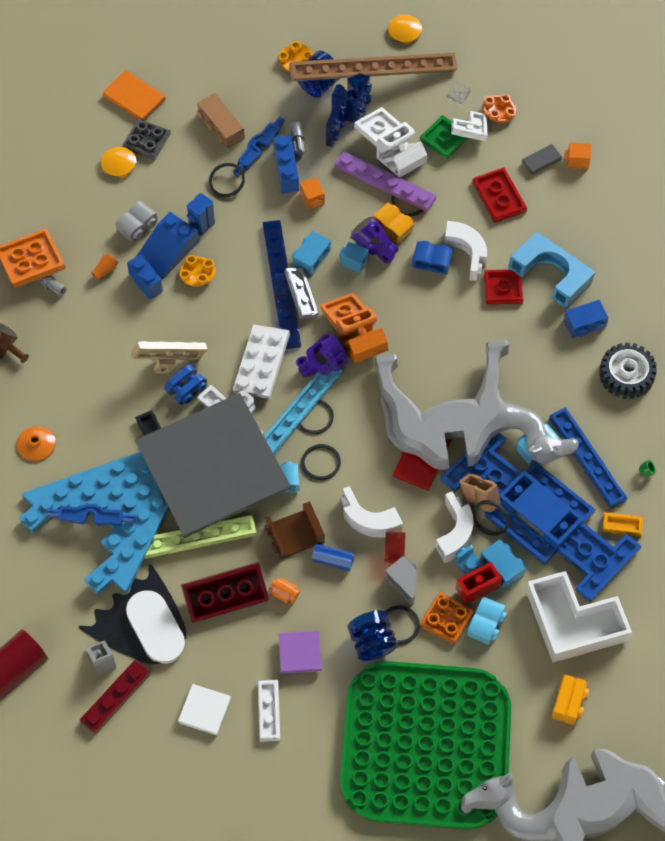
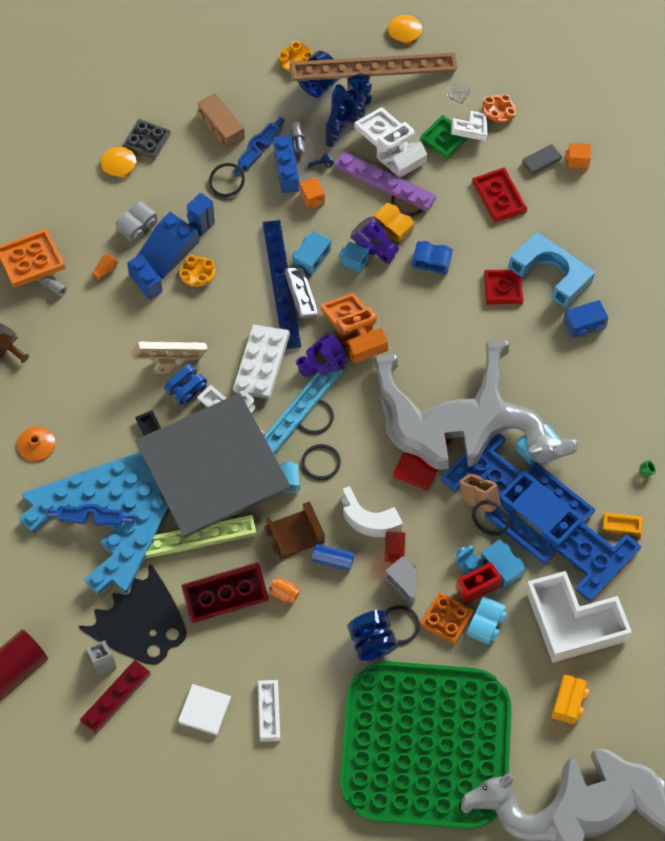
orange tile [103,70,166,121] -> none
white tile [126,591,185,664] -> none
medium lavender tile [278,631,322,674] -> none
white arch [435,492,473,563] -> none
white arch [444,221,487,281] -> none
blue tile [549,407,627,509] -> none
wheel [599,343,657,399] -> none
none -> dark blue hand [308,153,334,167]

